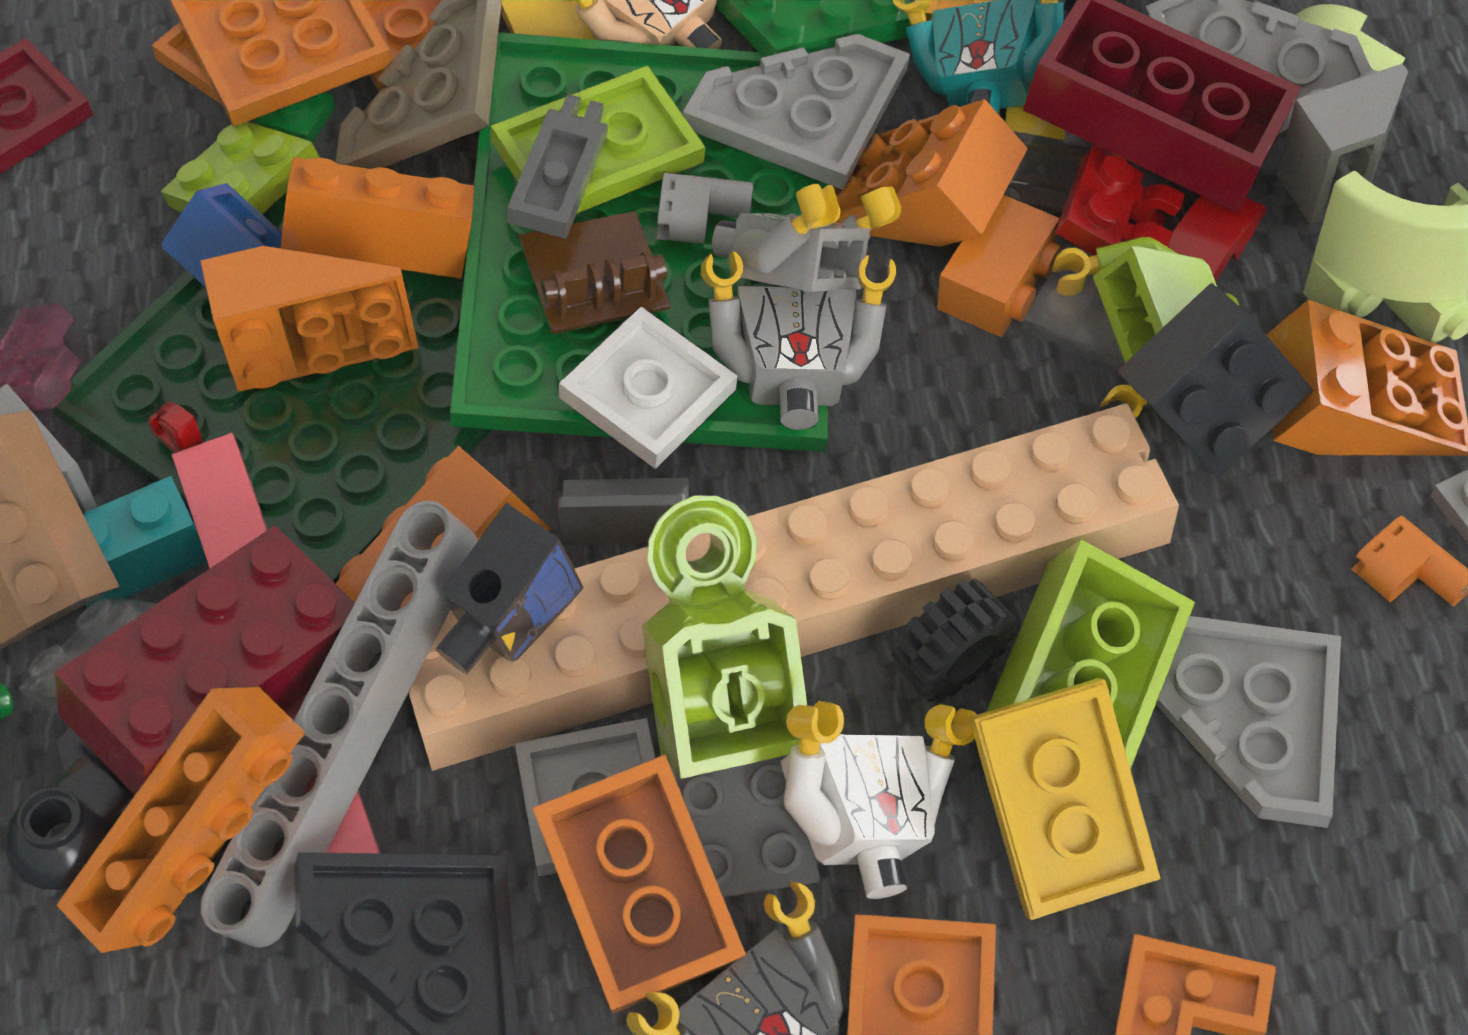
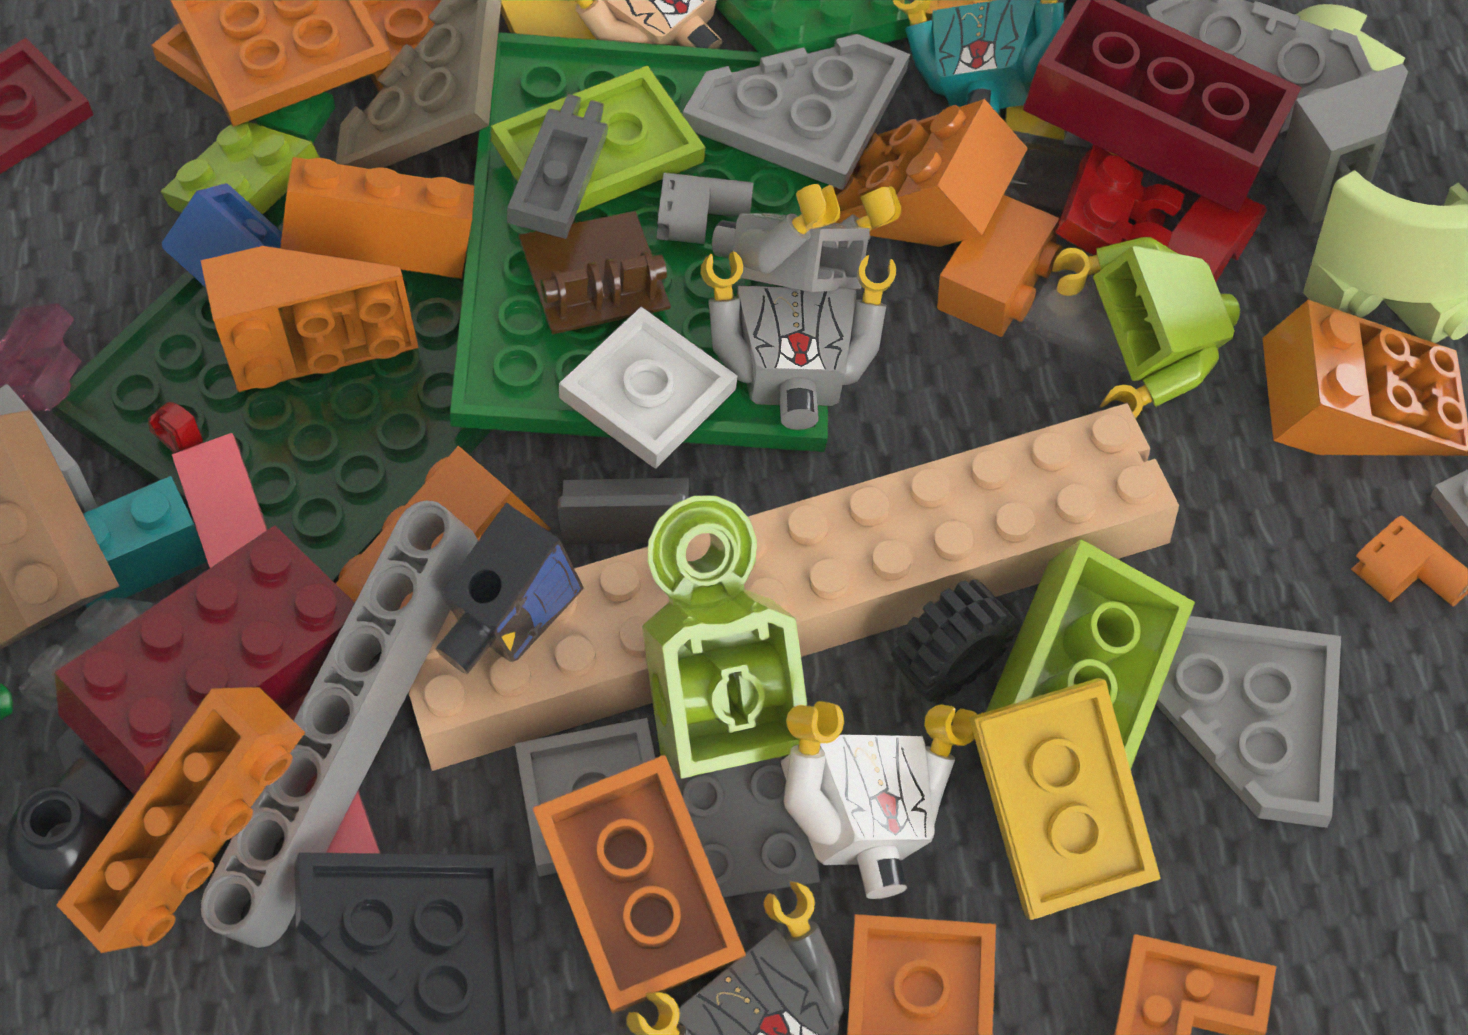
black brick [1117,282,1313,478] -> none

